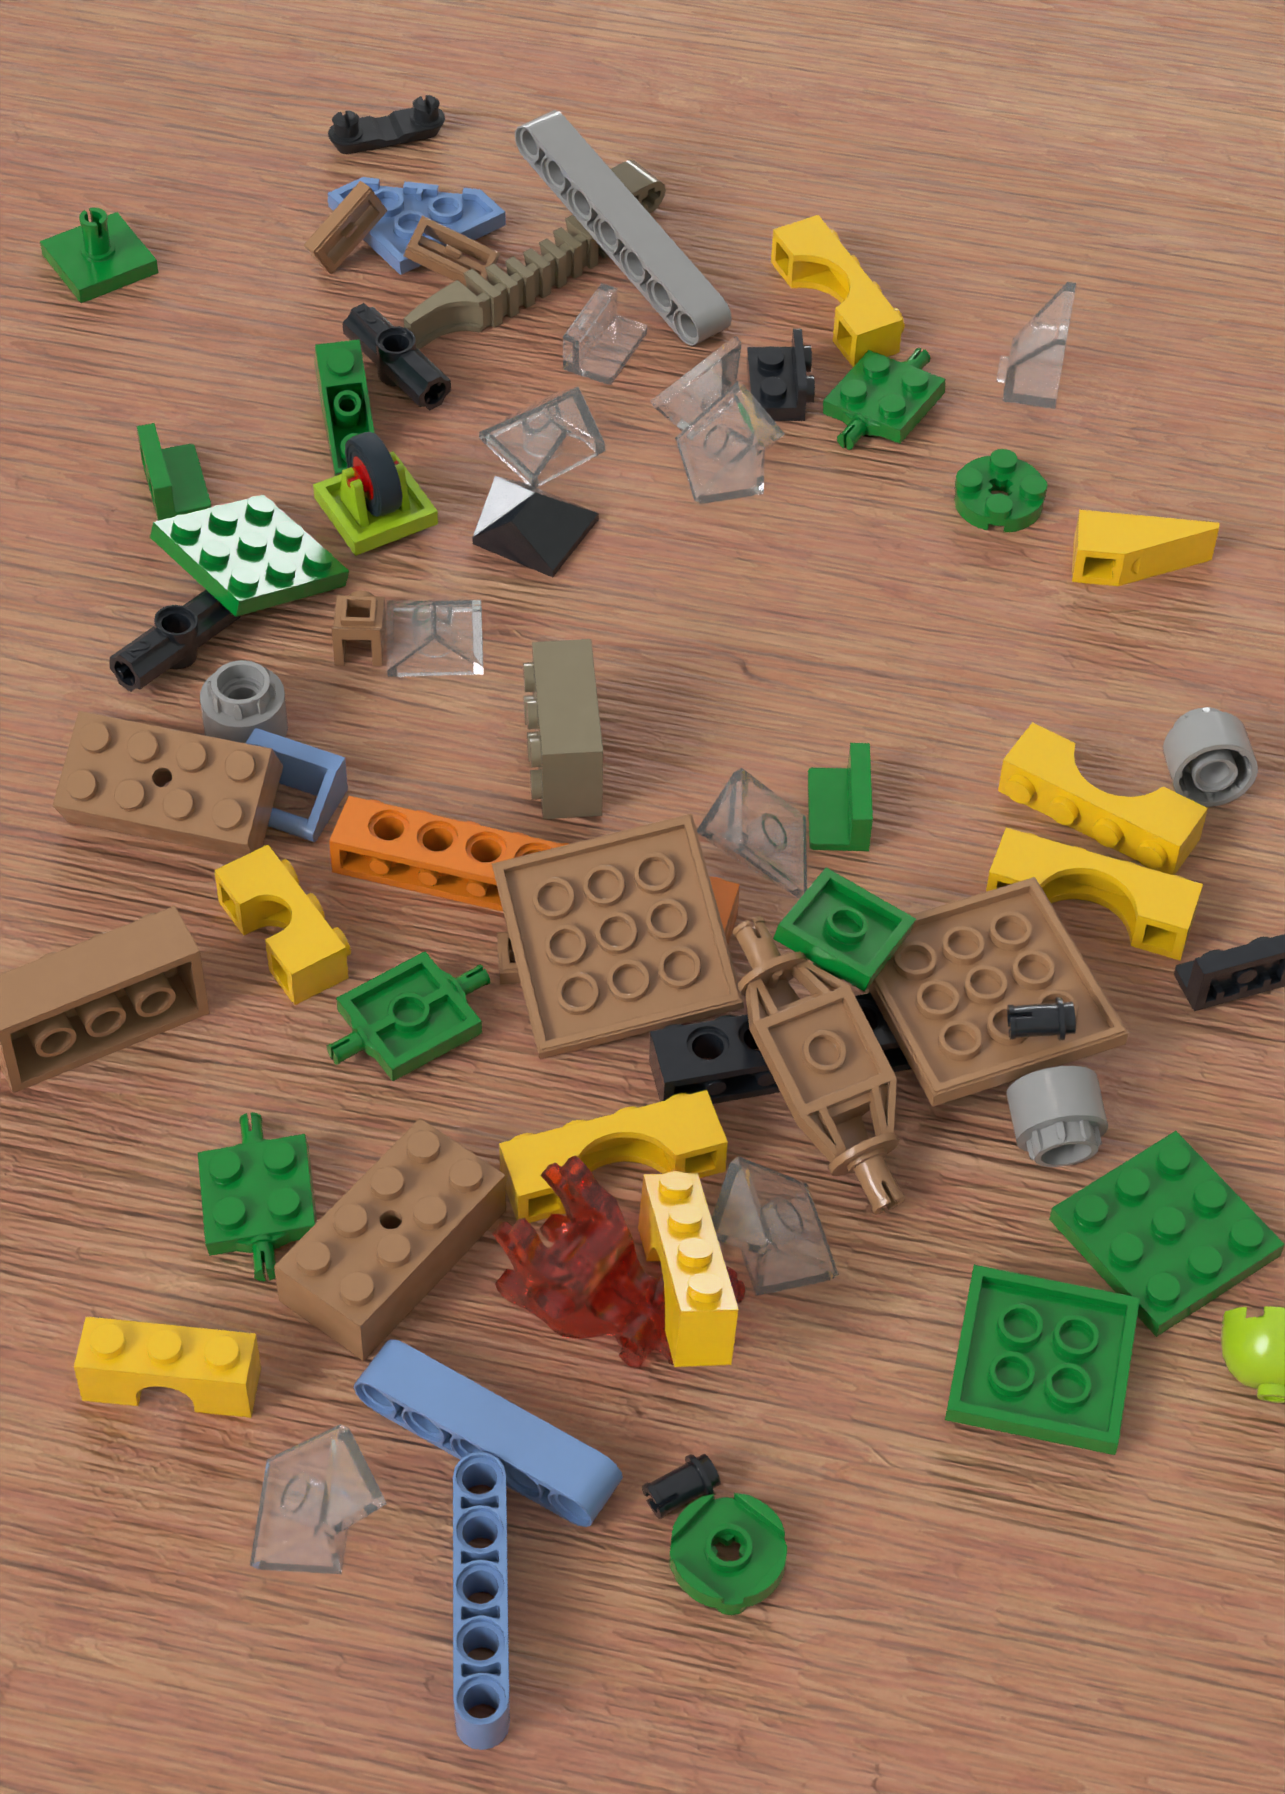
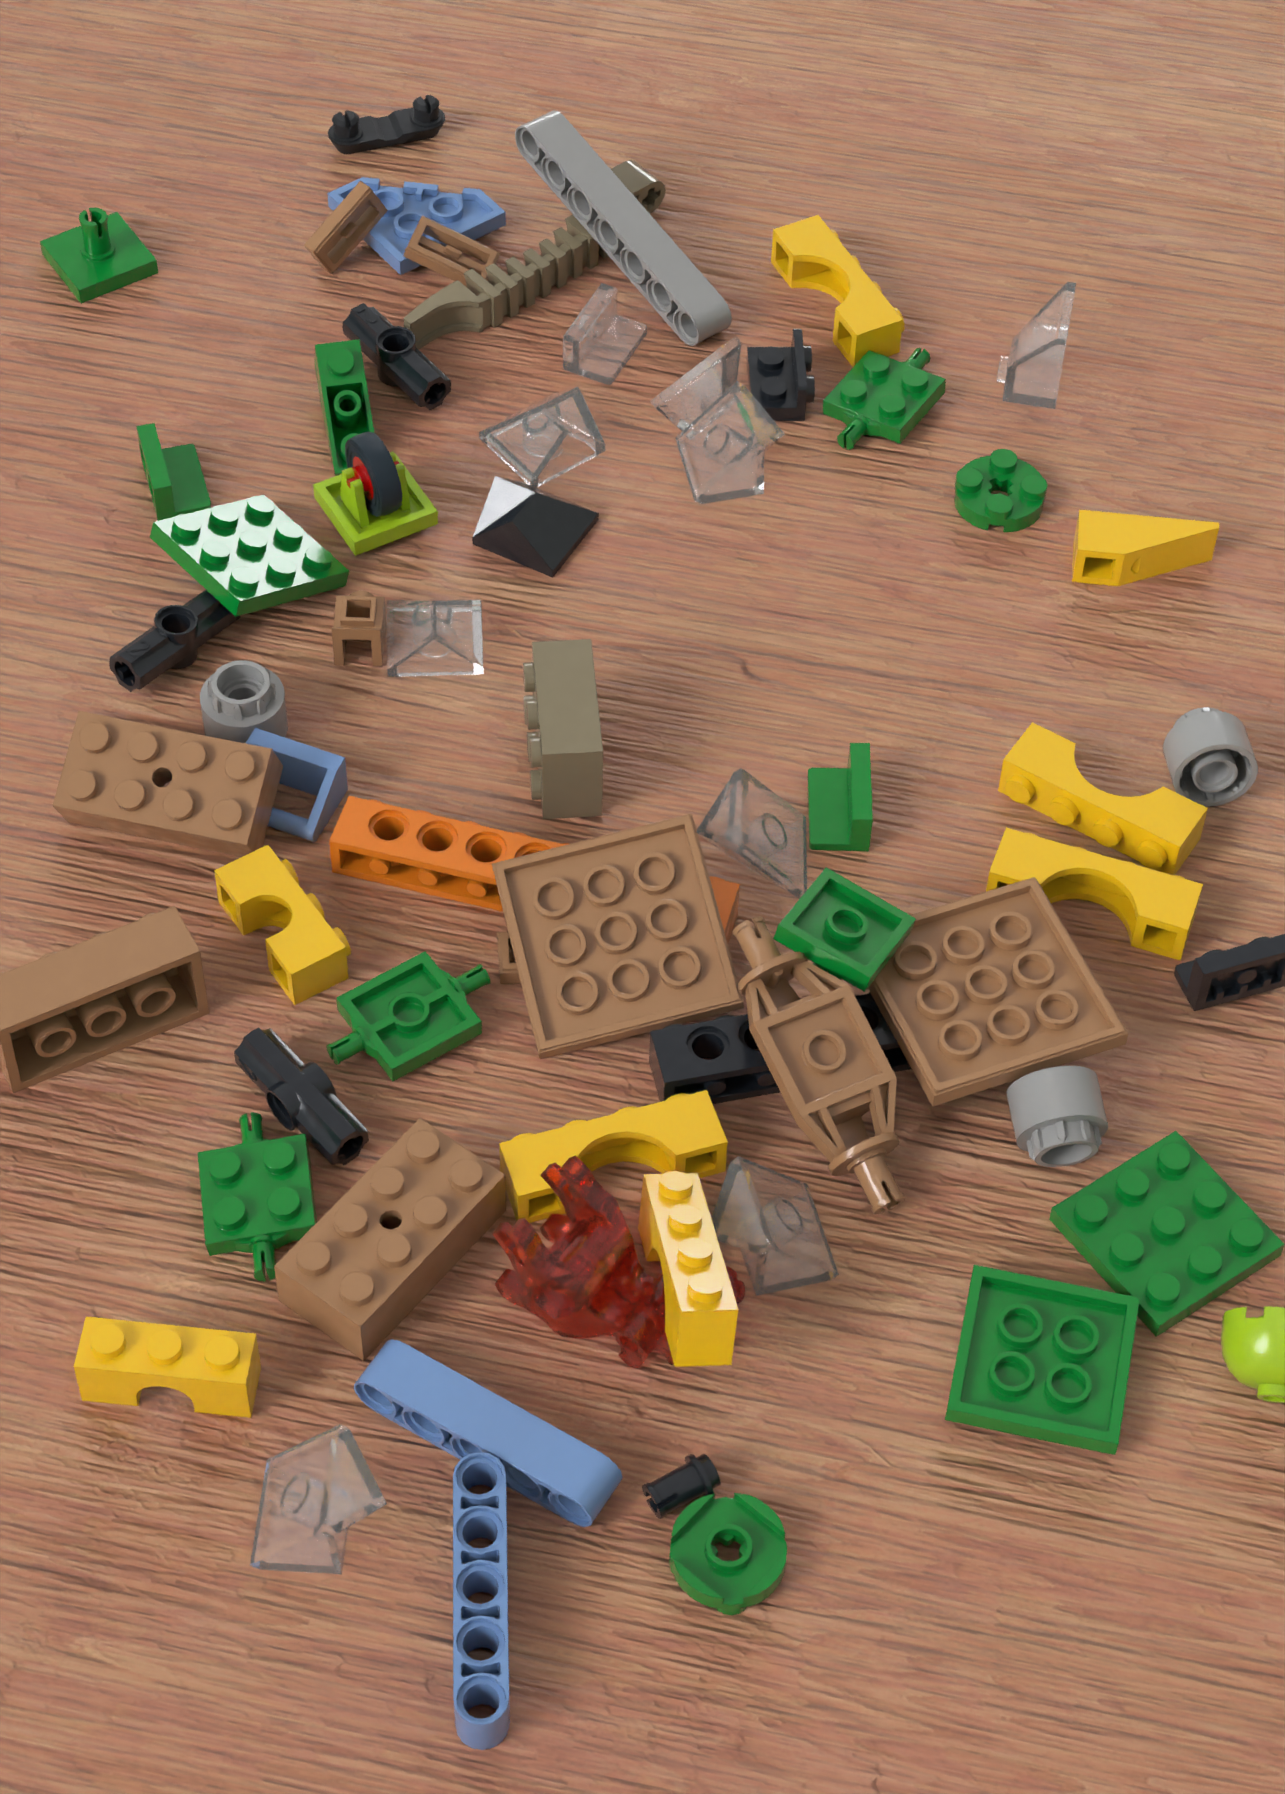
black pin [1007,997,1076,1040] -> none
none -> black piece [234,1027,369,1166]

